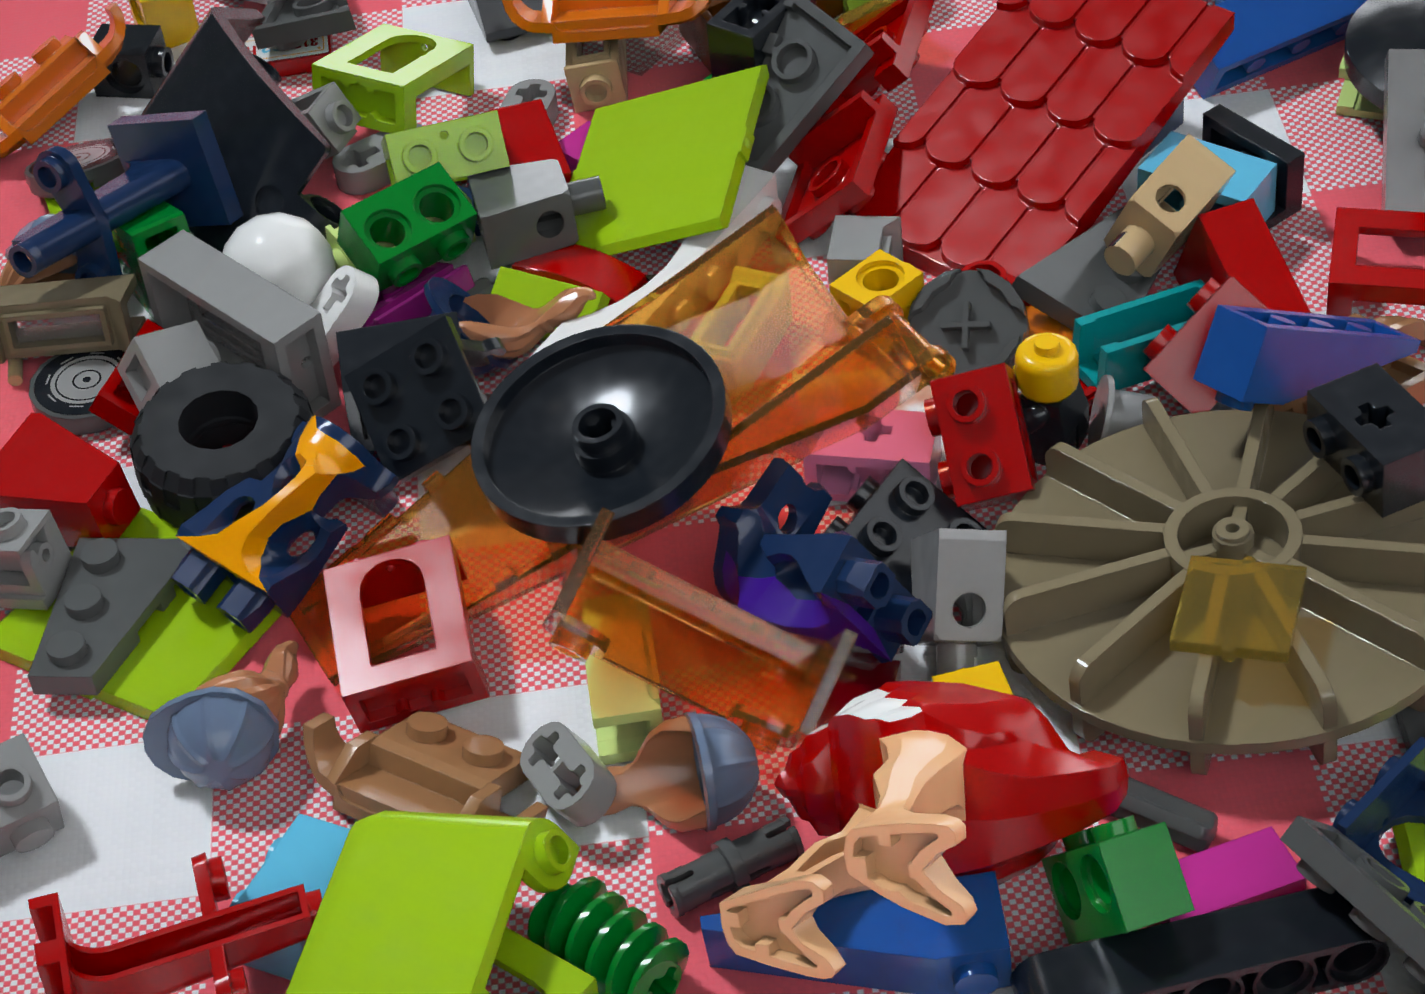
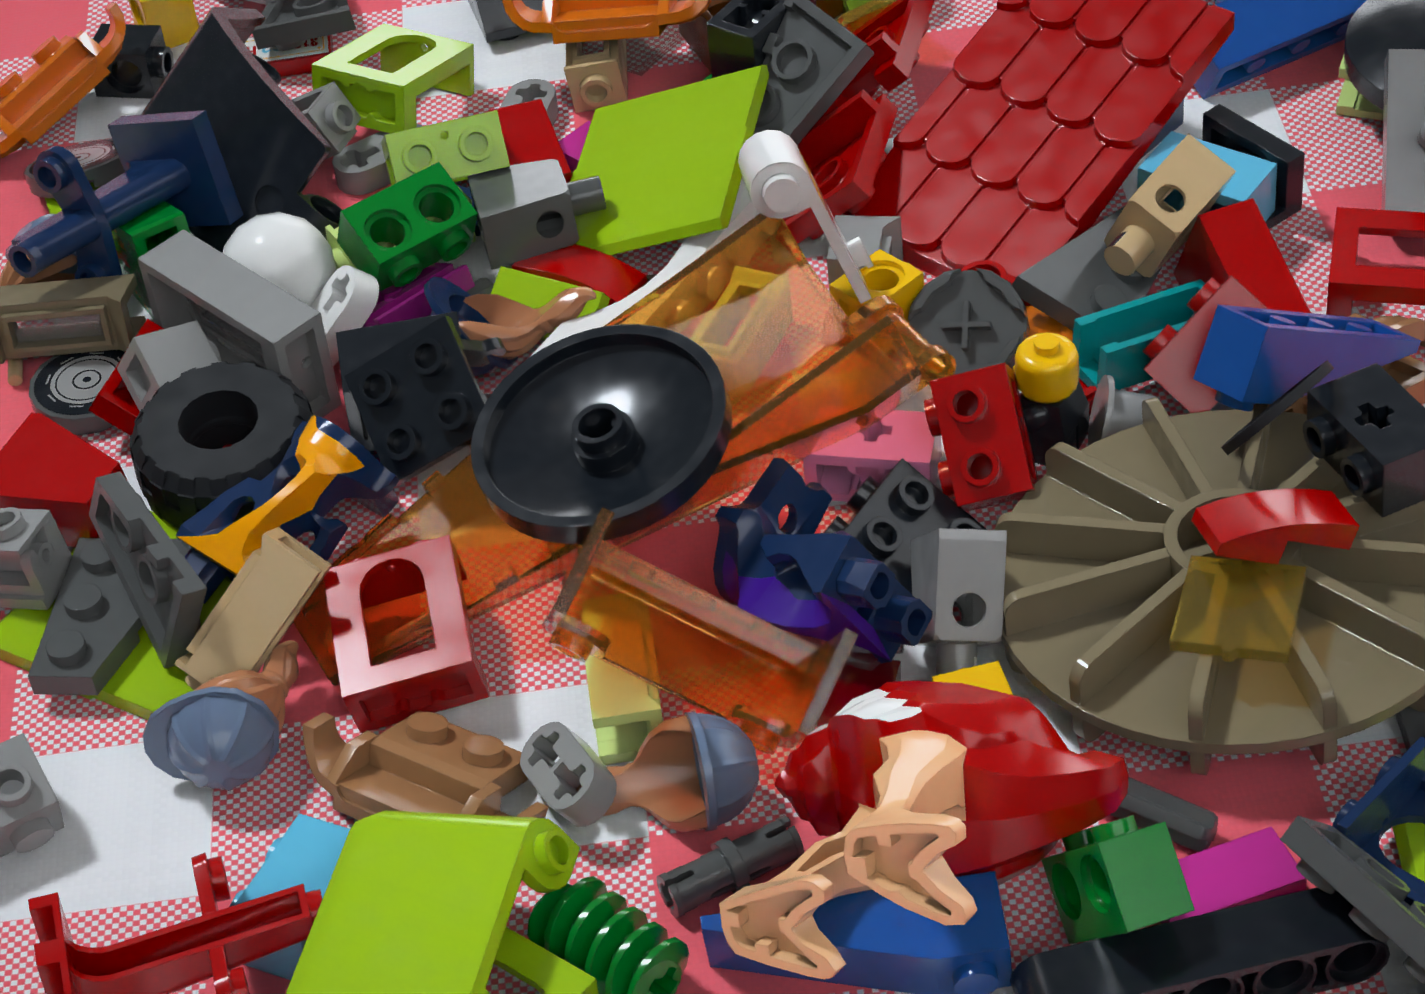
none -> dark grey wing [89,471,207,669]
none -> tan window [174,527,332,690]
none -> white door [738,130,874,304]
none -> red slope [1191,488,1360,565]
none -> black piece [1221,360,1334,455]

